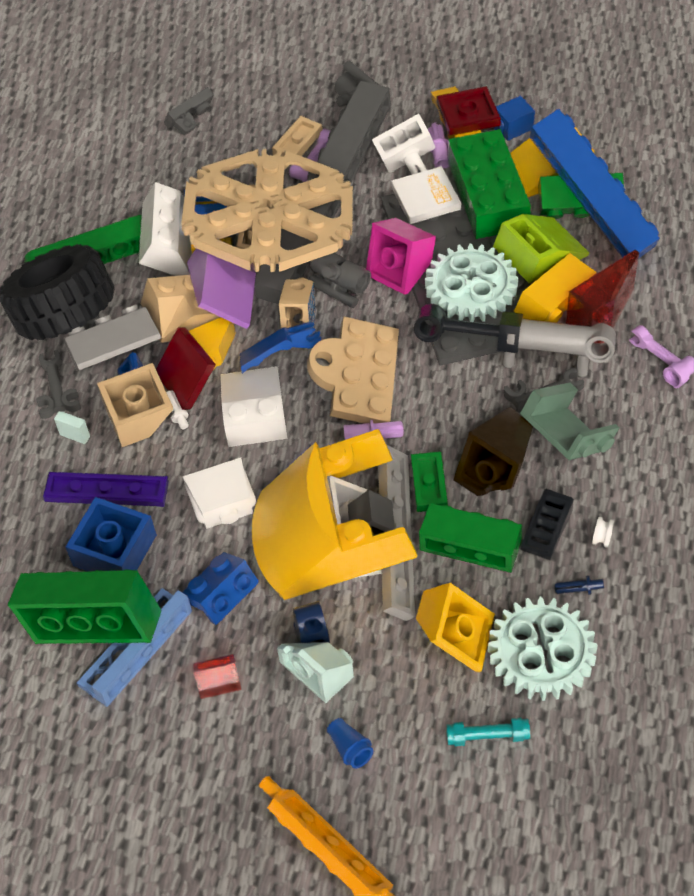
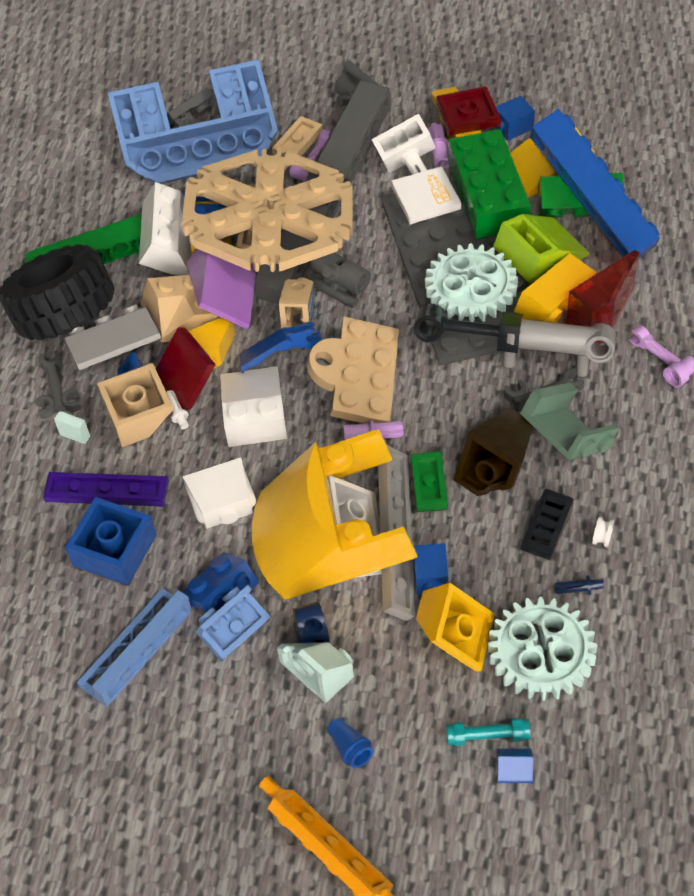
green brick [8,569,162,644] -> none
clear red piece [193,654,242,699] -> none
dark grey brick [348,489,395,536] -> none
dark pink slope [366,218,436,295] -> none
green brick [419,503,522,573] -> none
none -> medium blue slope [108,59,278,184]
none -> medium blue bracket [195,585,271,662]
none -> blue brick [414,543,448,594]
none -> slope [497,748,533,783]

